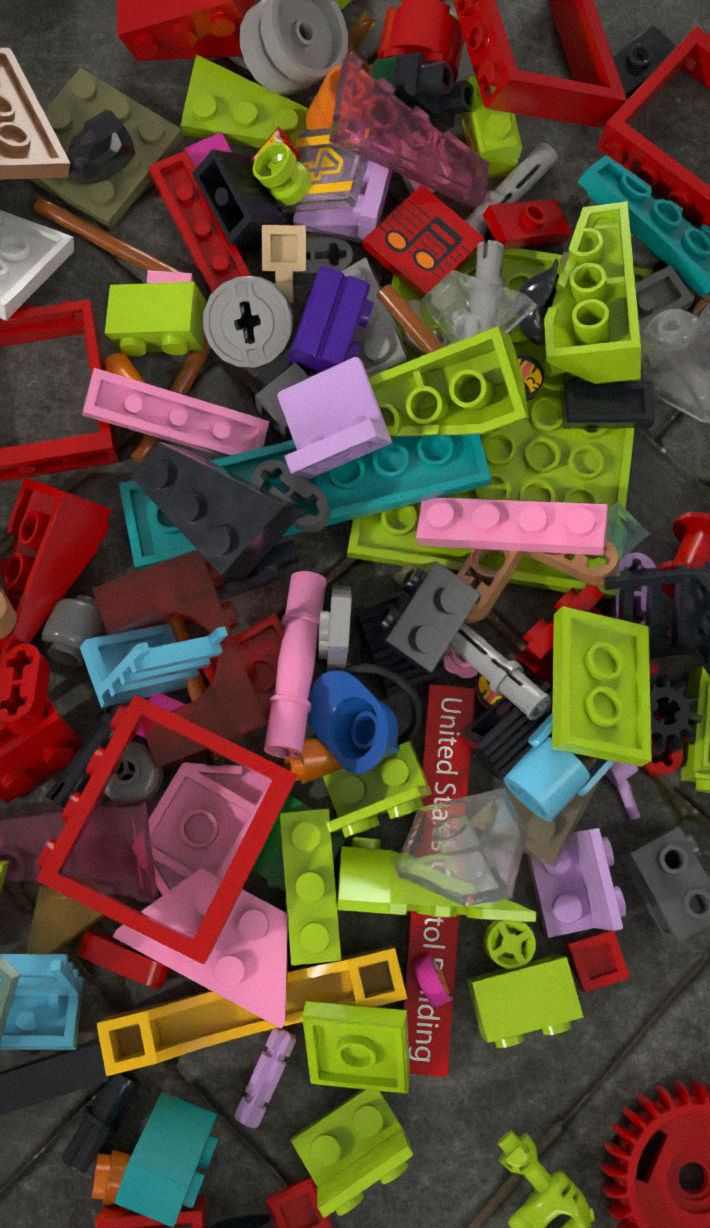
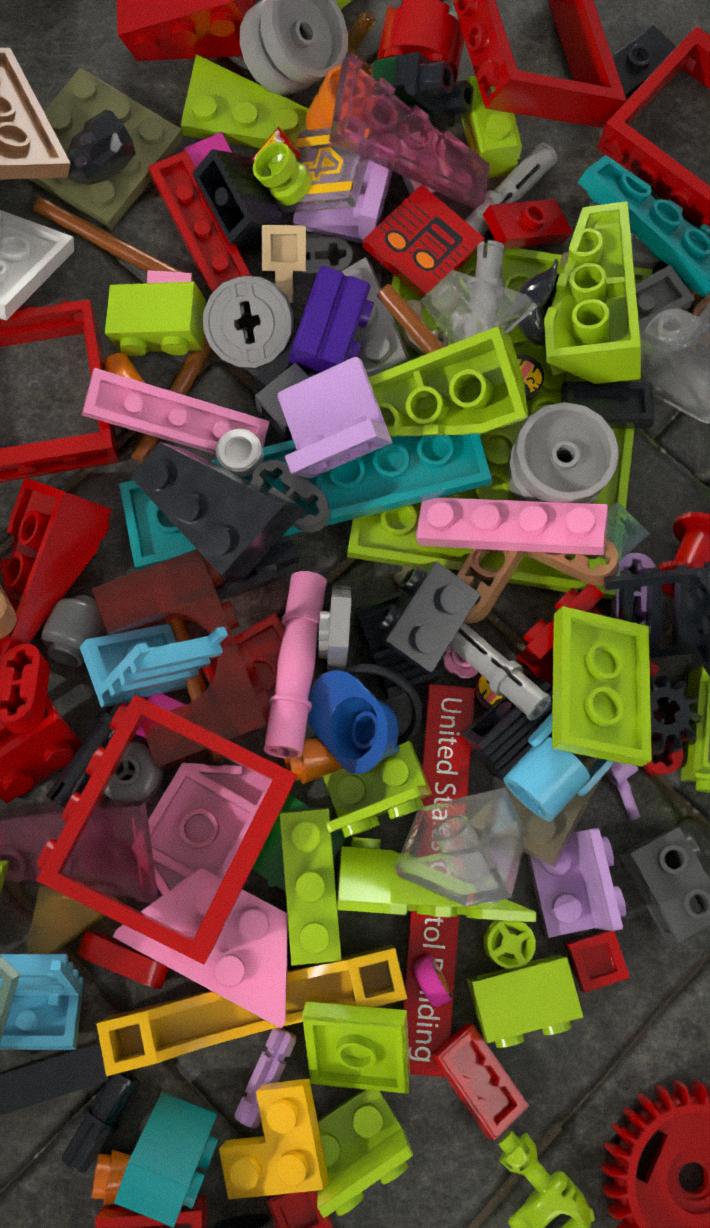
none -> white tile [216,429,264,477]
none -> yellow plate [219,1078,329,1200]
none -> plate [431,1023,529,1140]
none -> light grey wheel [506,402,619,504]

